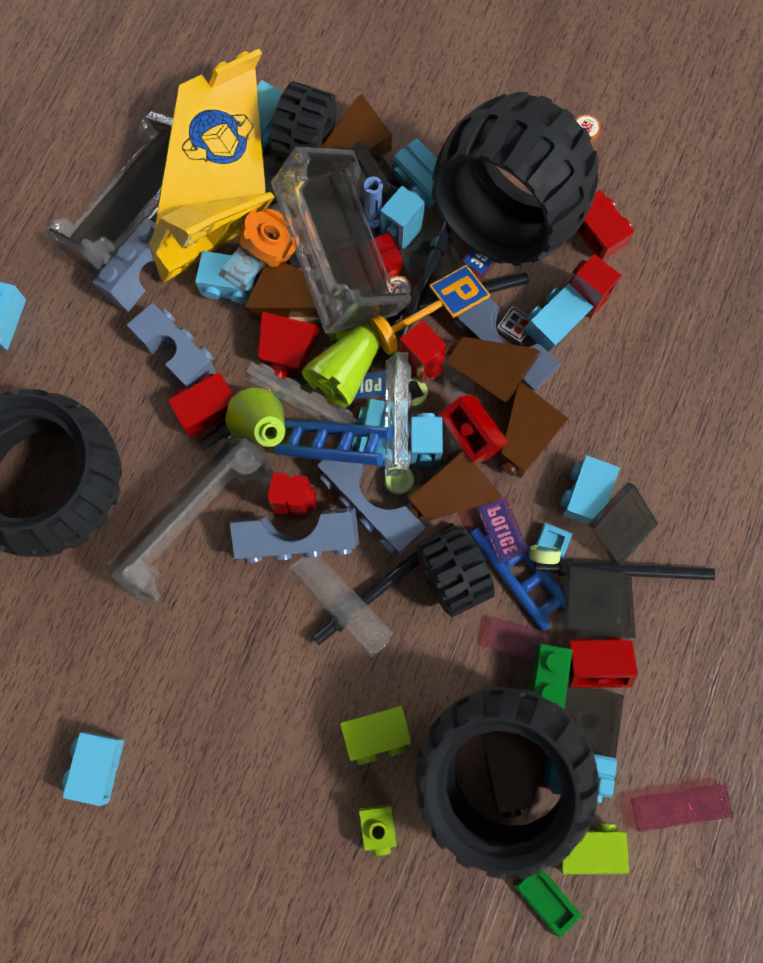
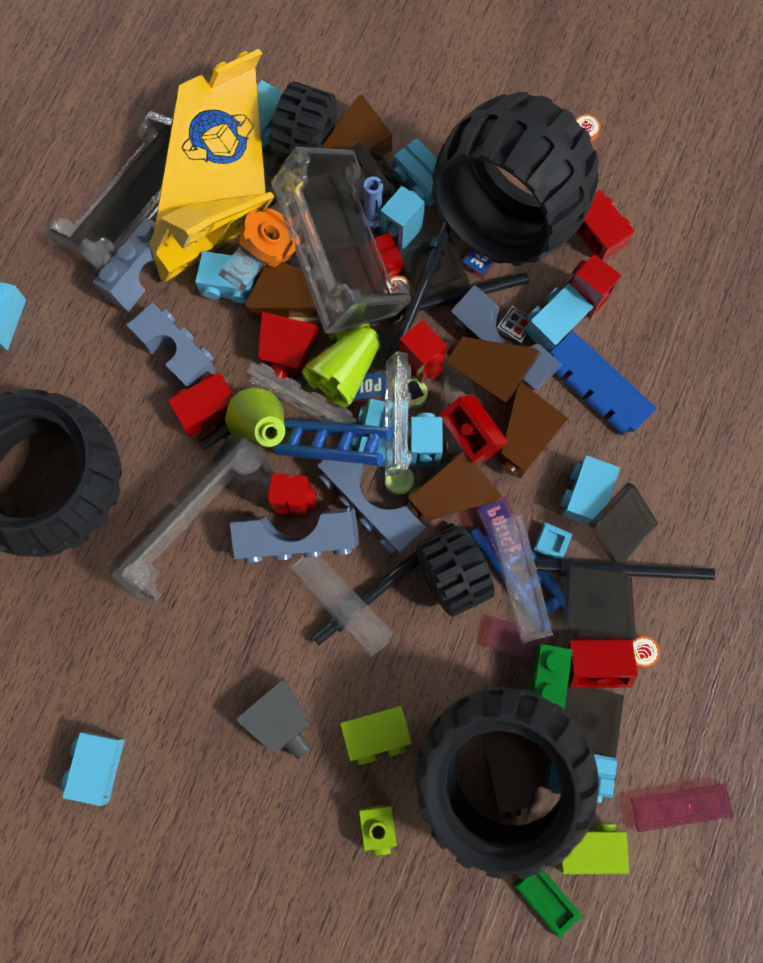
light orange piece [370,264,490,355] -> none
yellowish green tile [529,545,561,564] -> none
none -> dark grey torso [236,680,312,760]
none -> clear plate [490,514,553,643]
none -> blue windscreen [550,331,657,436]
none -> tile [632,636,660,668]

